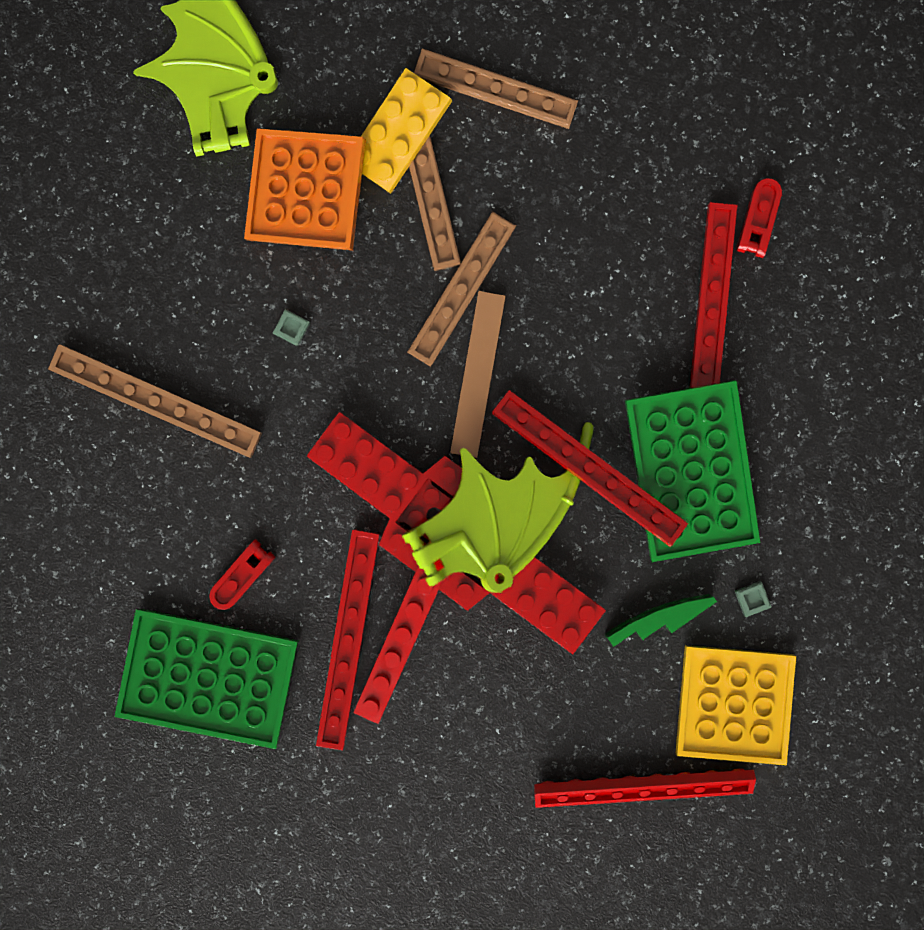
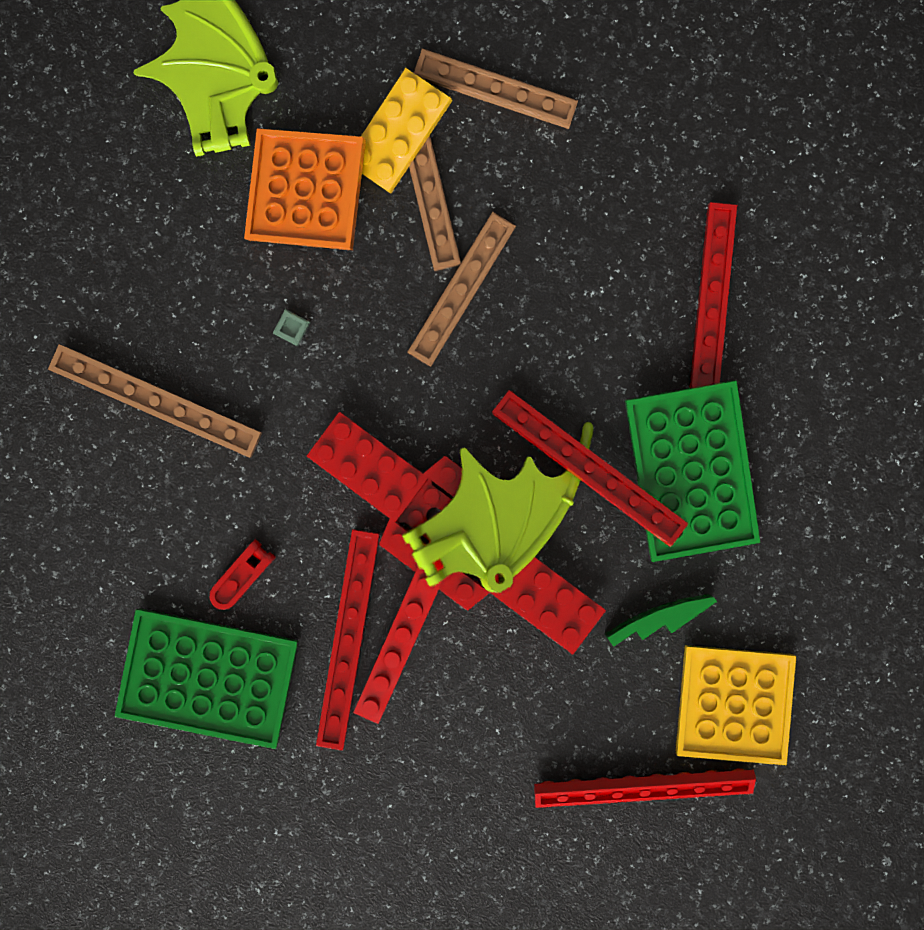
medium nougat tile [450,291,505,458] -> none
sand green tile [735,581,772,617] -> none
red plate [736,178,782,258] -> none

